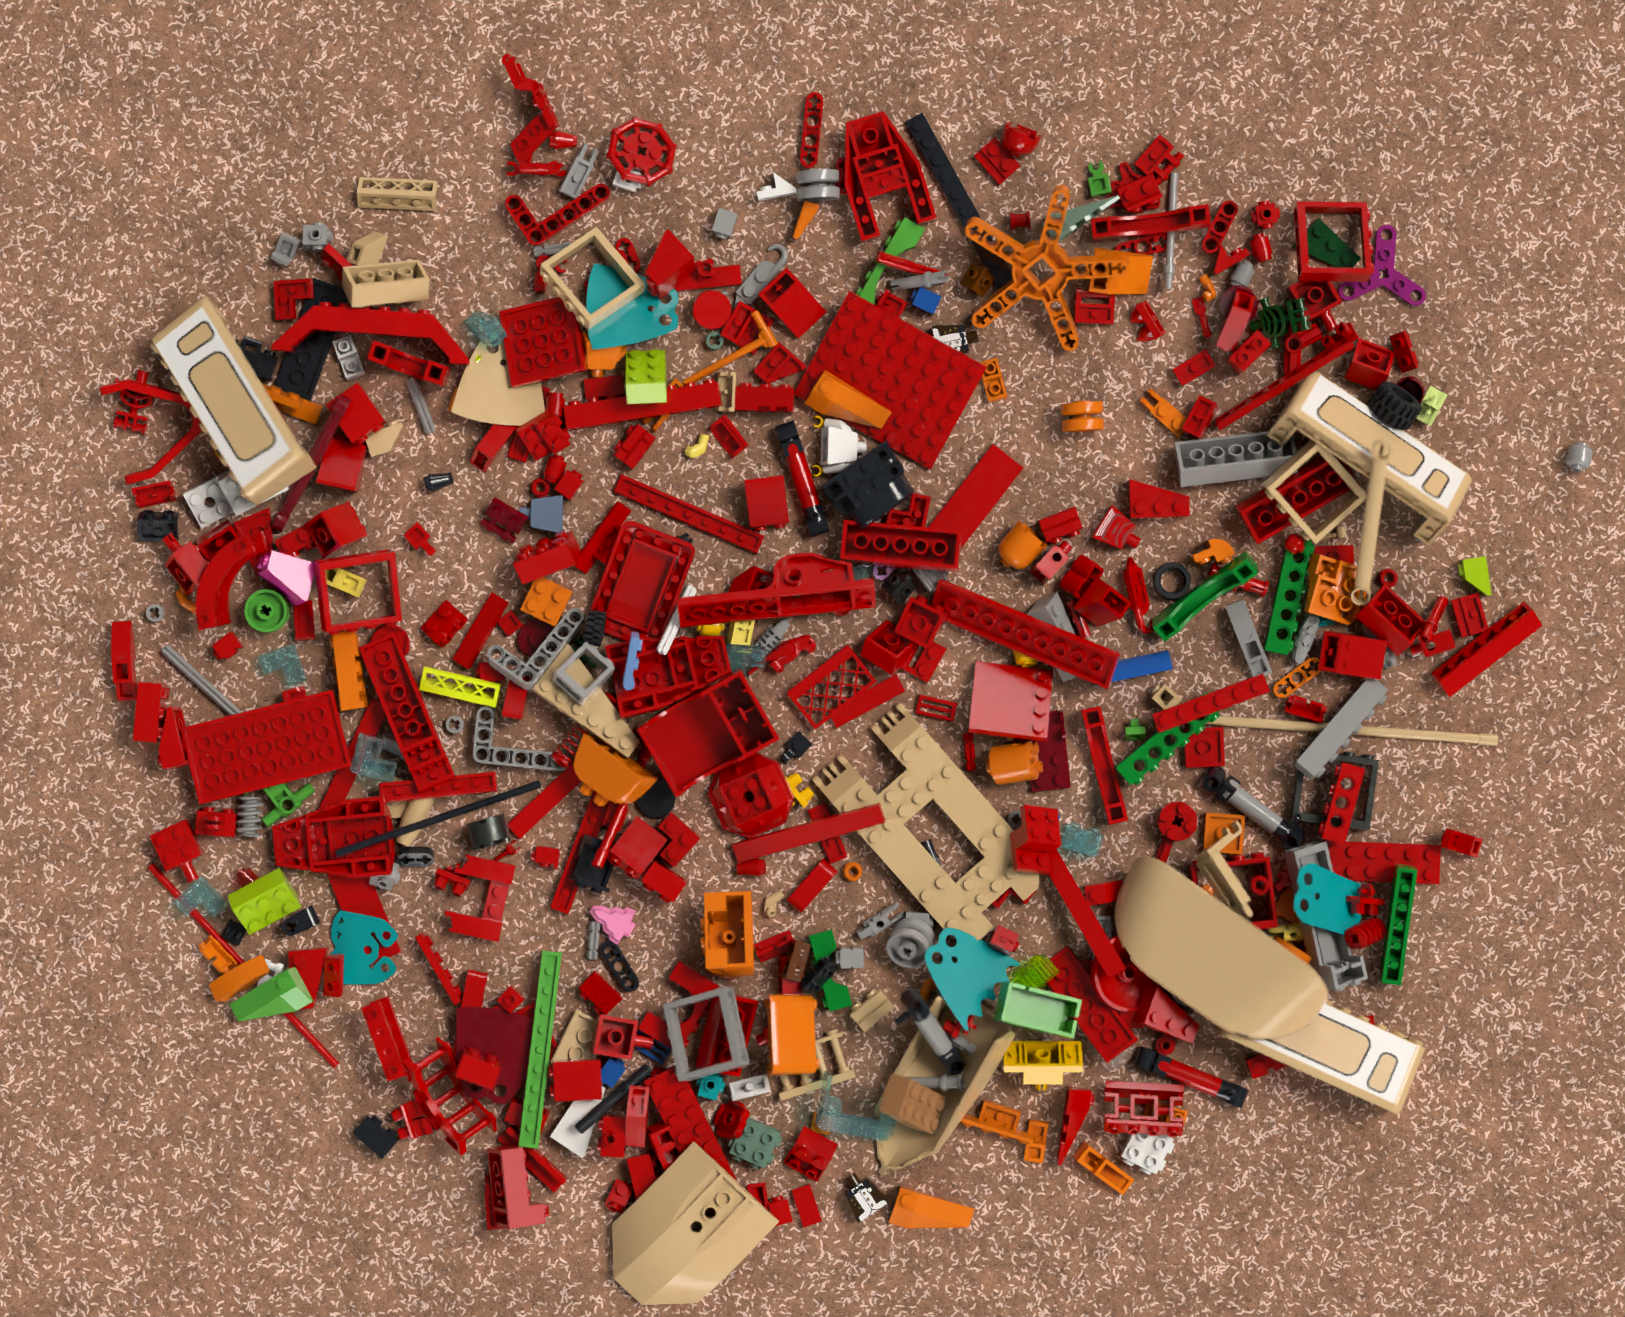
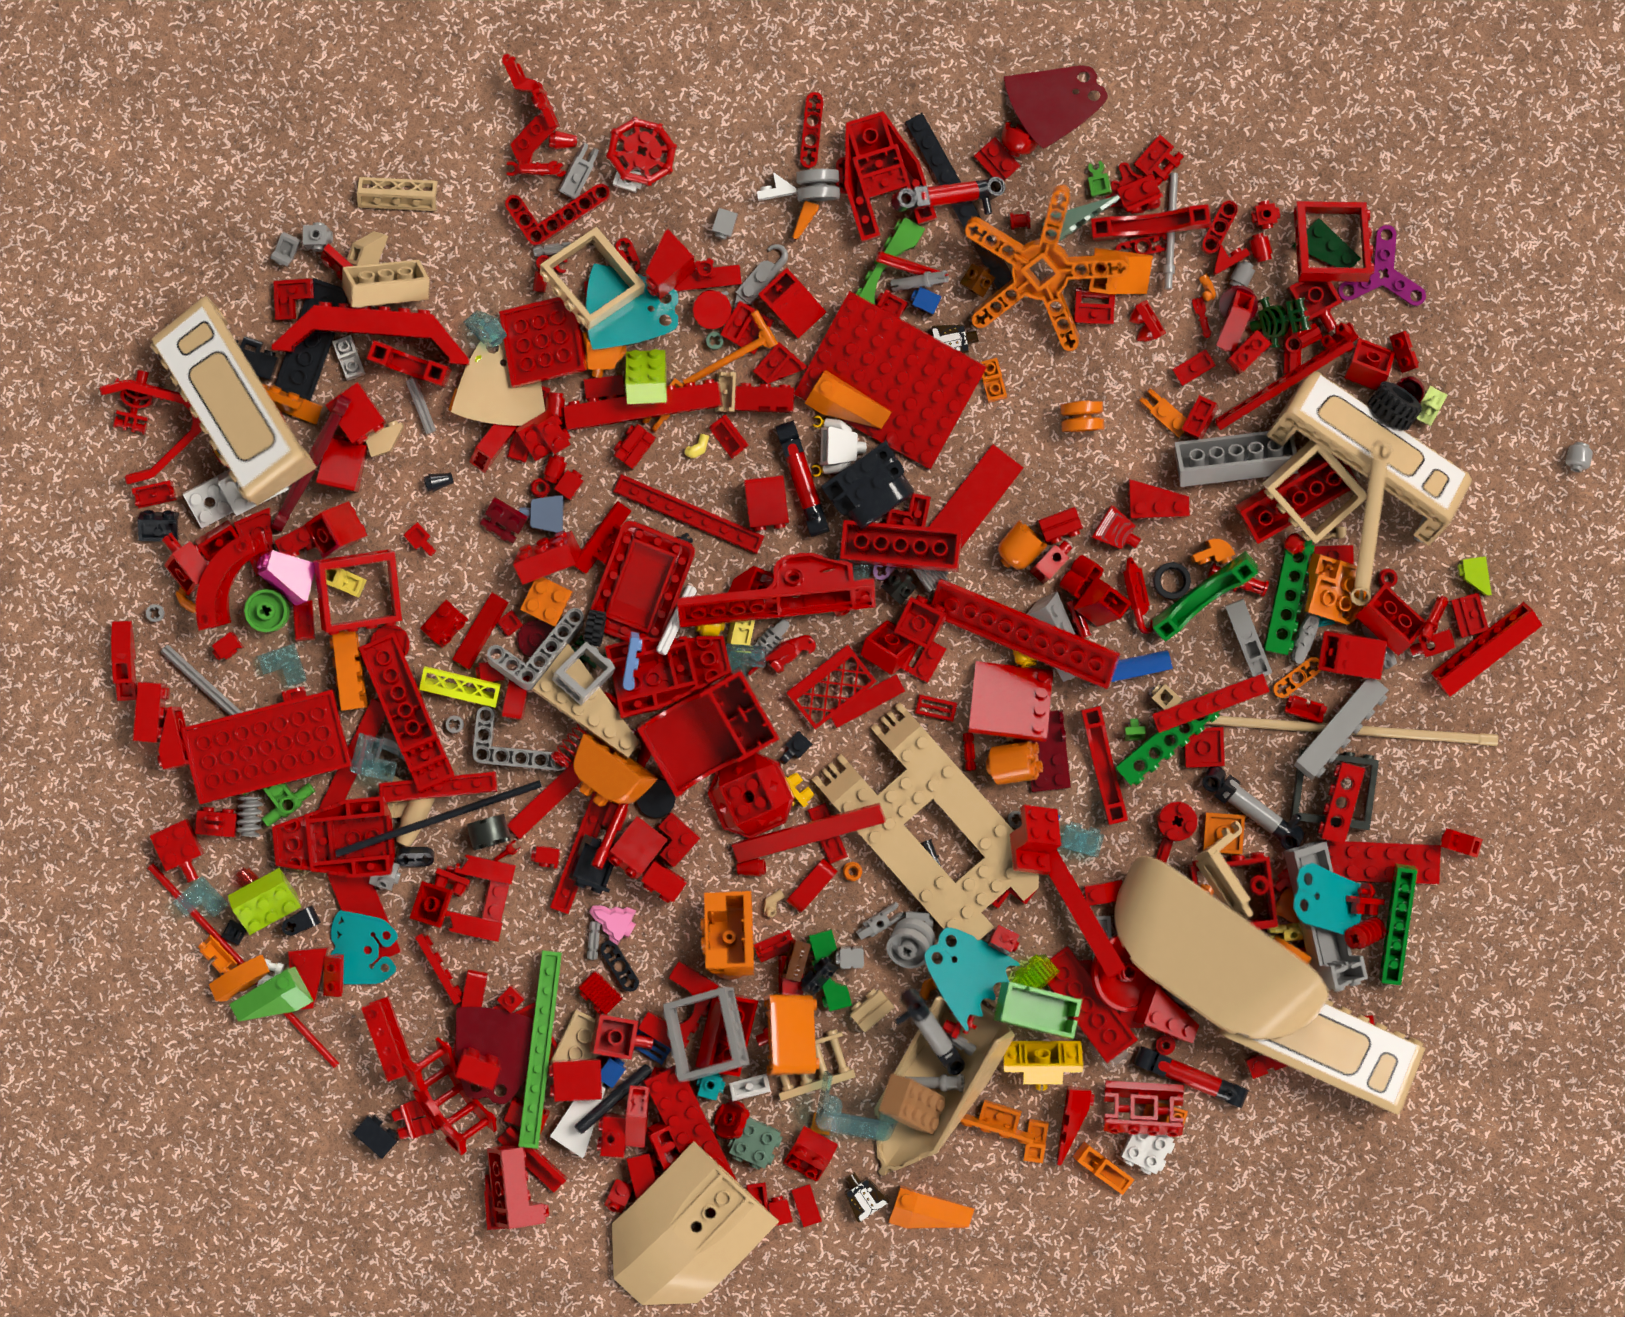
none -> red slope [410,881,453,928]
none -> piece [891,177,1005,215]
none -> dark red piece [1004,65,1108,149]

